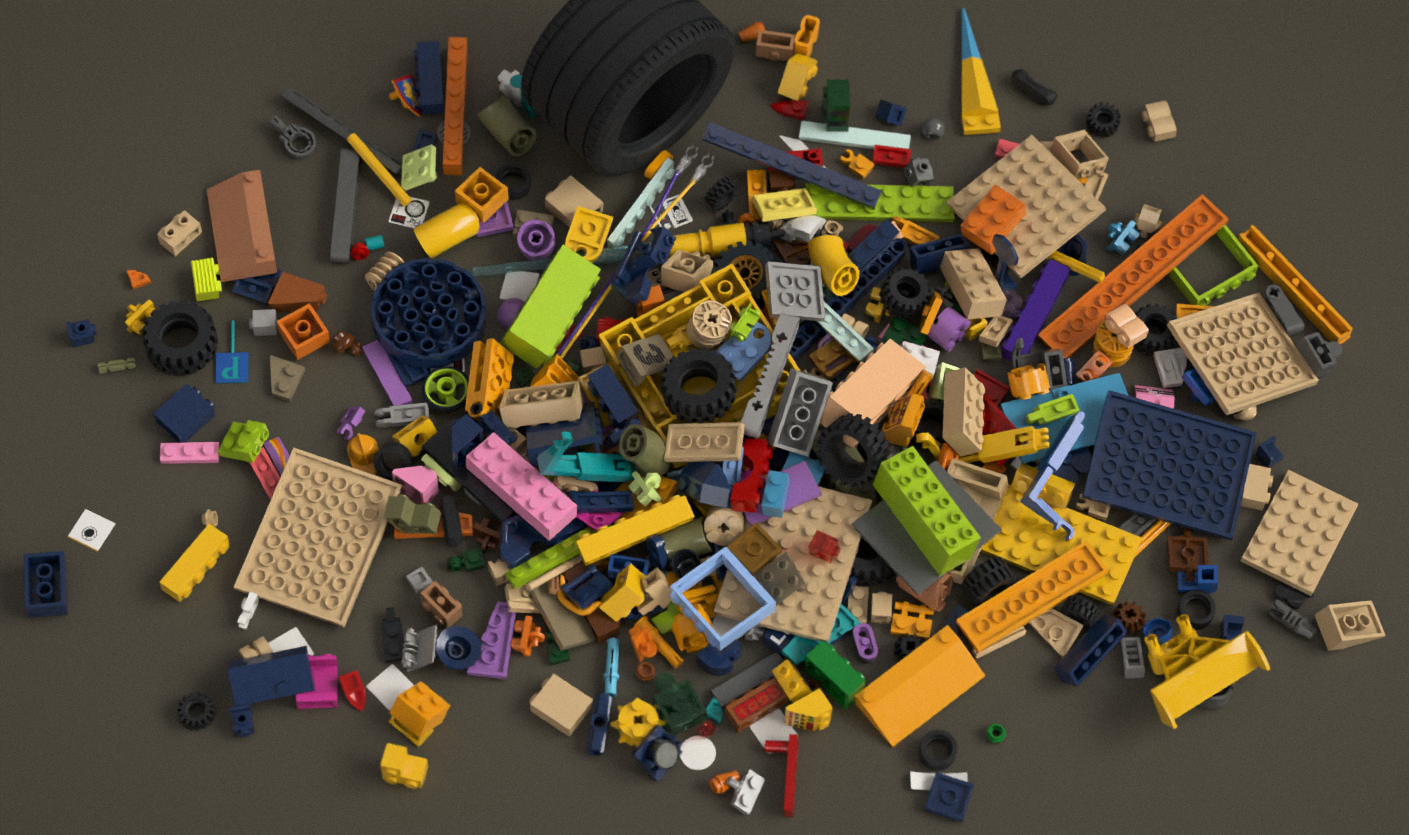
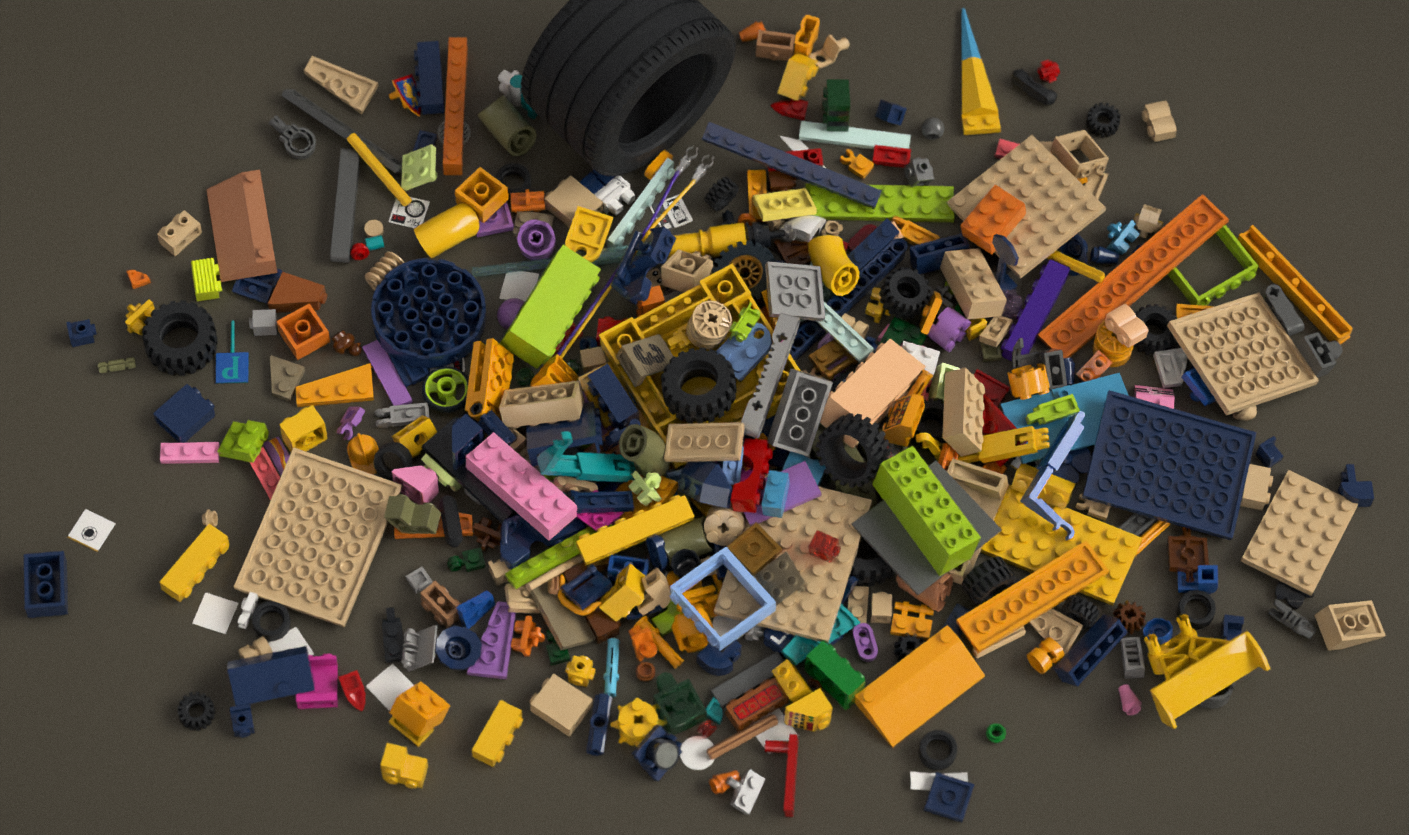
none -> white sticker [192,593,238,634]
none -> black tyre [252,601,290,641]
none -> yellow brick [279,405,328,452]
none -> light orange wing [296,363,374,407]
none -> tan wing [304,56,378,115]
none -> tan tile [364,220,384,238]
none -> blue wing [456,591,496,629]
none -> yellow brick [472,700,523,768]
none -> orange hips [510,189,545,214]
none -> yellow brick [565,656,596,687]
none -> white hips [580,169,635,216]
none -> medium nougat axle [707,714,778,760]
none -> tan bracket [809,35,850,69]
none -> light orange wheel [1027,637,1064,674]
none -> red gear [1037,59,1060,83]
none -> dark blue cone [1090,246,1119,264]
none -> bright pink cone [1118,684,1141,715]
none -> dark blue brick [1338,464,1374,507]

